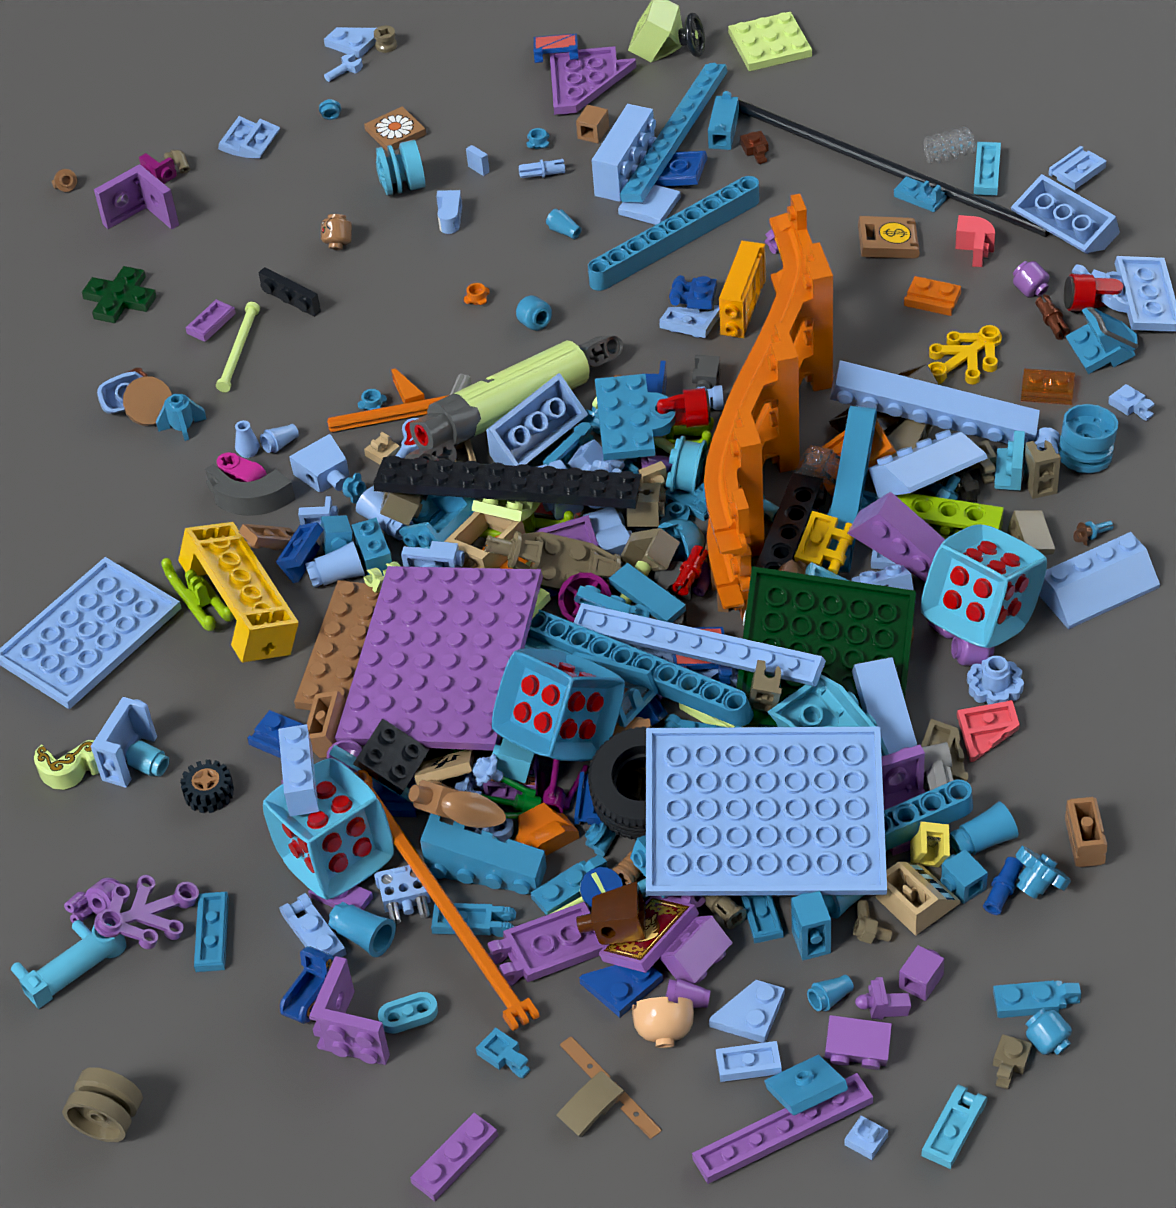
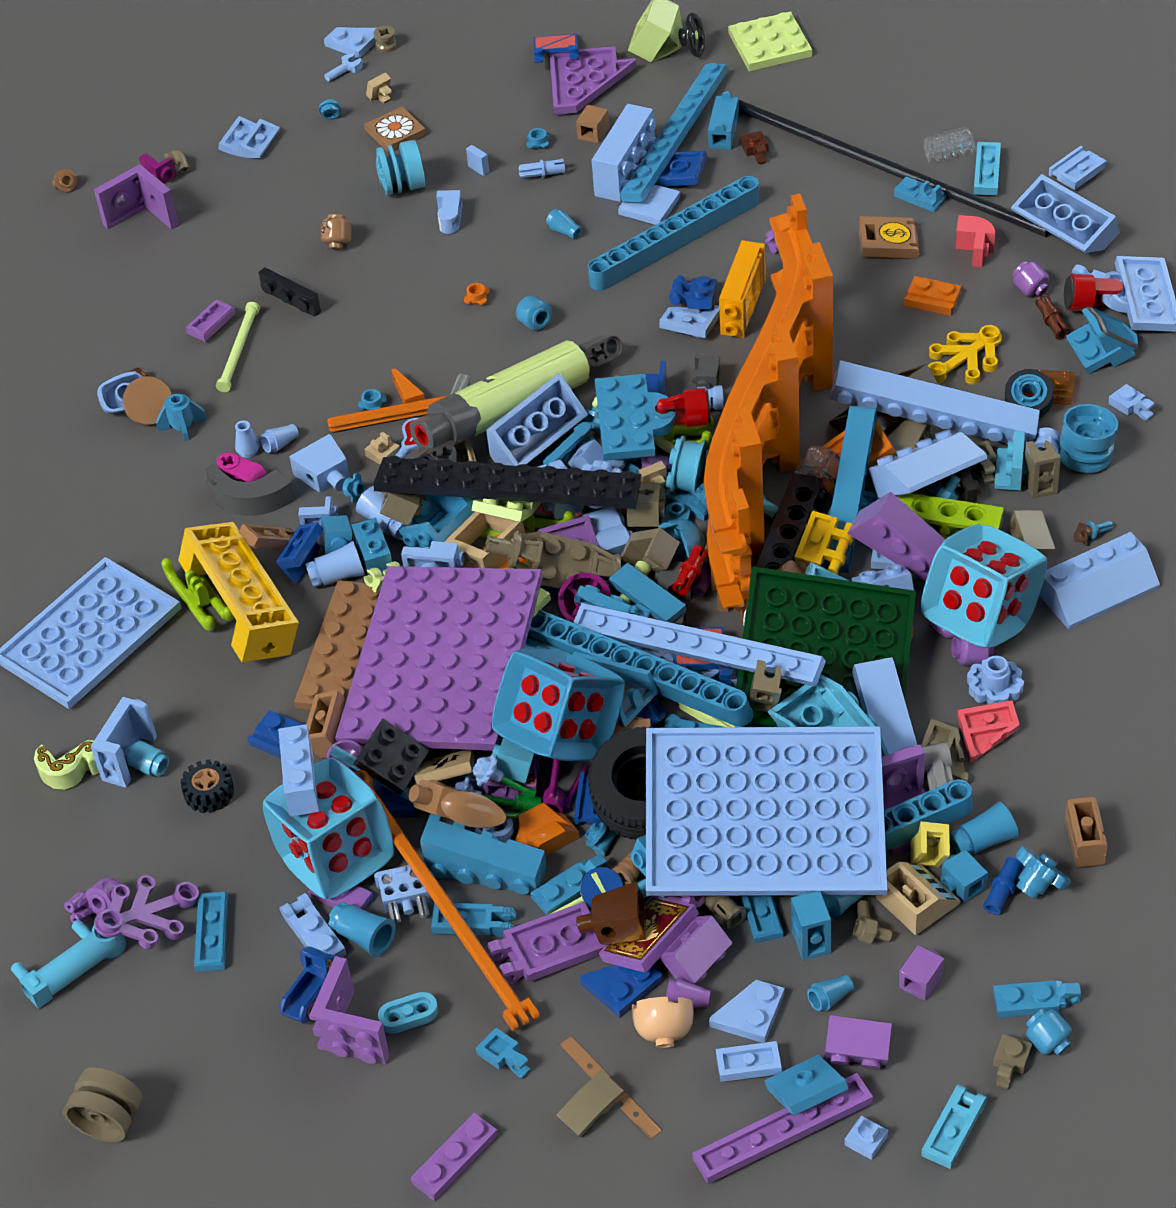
dark green plate [82,266,157,323] -> none
medium lavender piece [855,977,911,1019] -> none
none -> tan tile [366,72,392,104]
none -> wheel [1005,369,1054,418]

